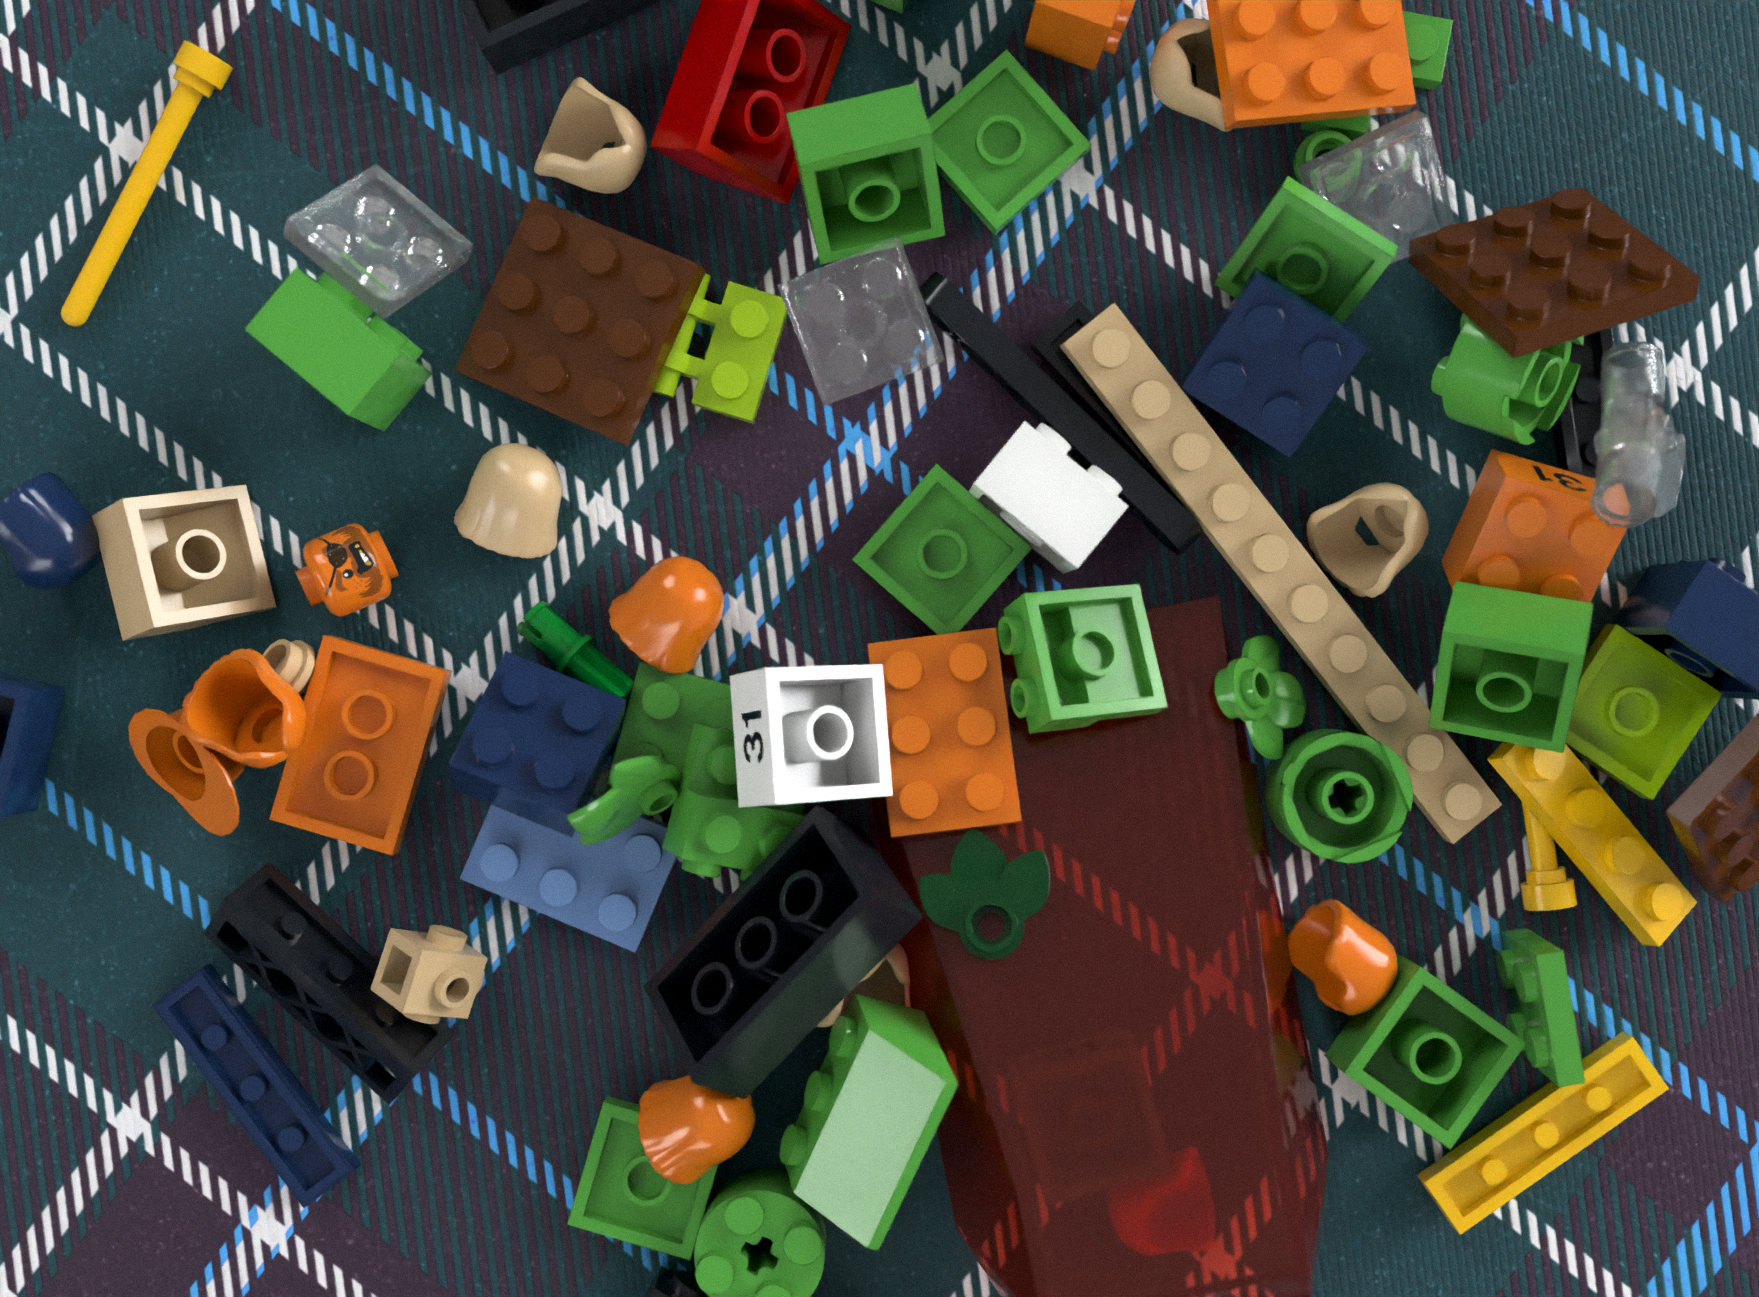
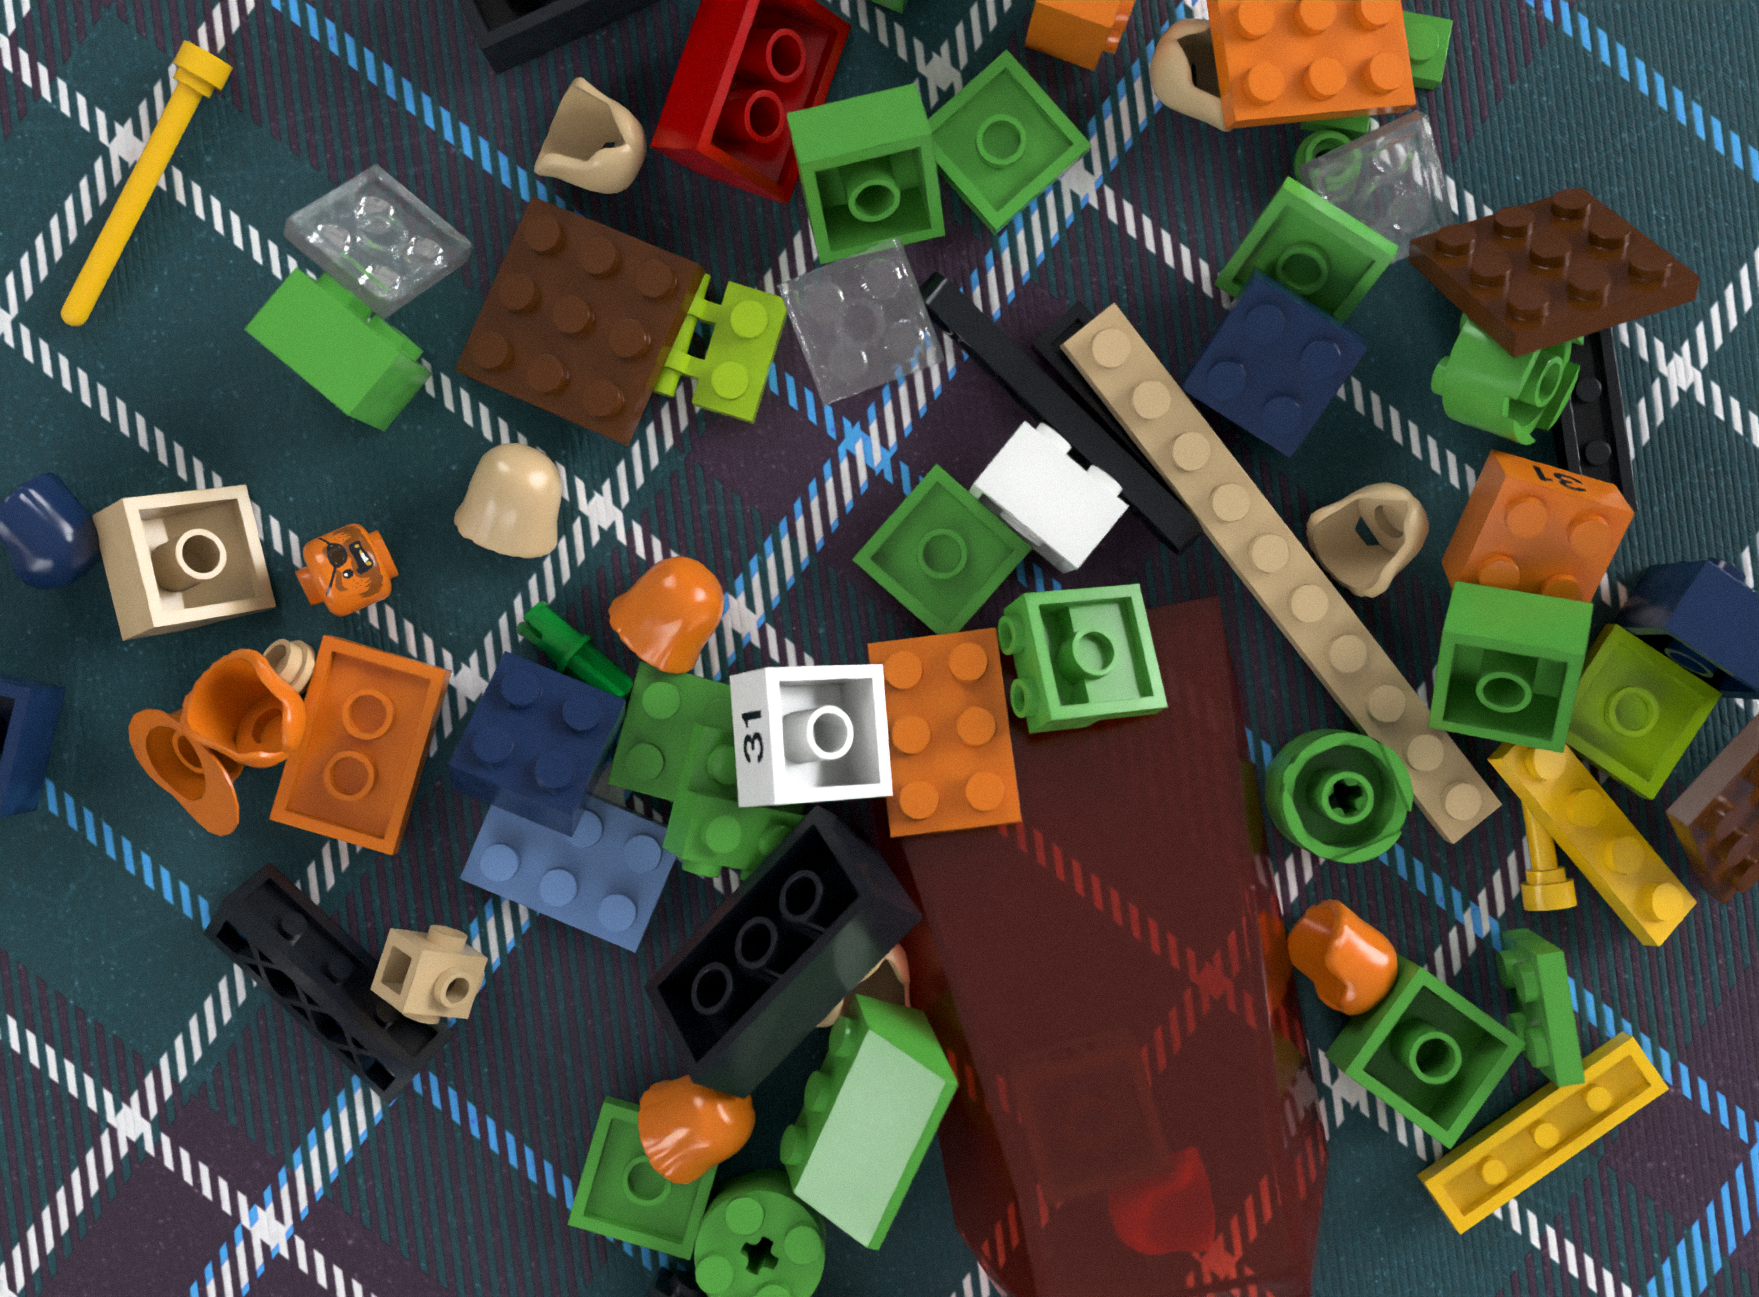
dark blue tile [152,963,361,1208] -> none
bright green plate [567,756,683,845] -> none
dark green plate [919,828,1050,961] -> none
bright green plate [1214,635,1306,760] -> none
clear pin [1591,341,1686,528] -> none

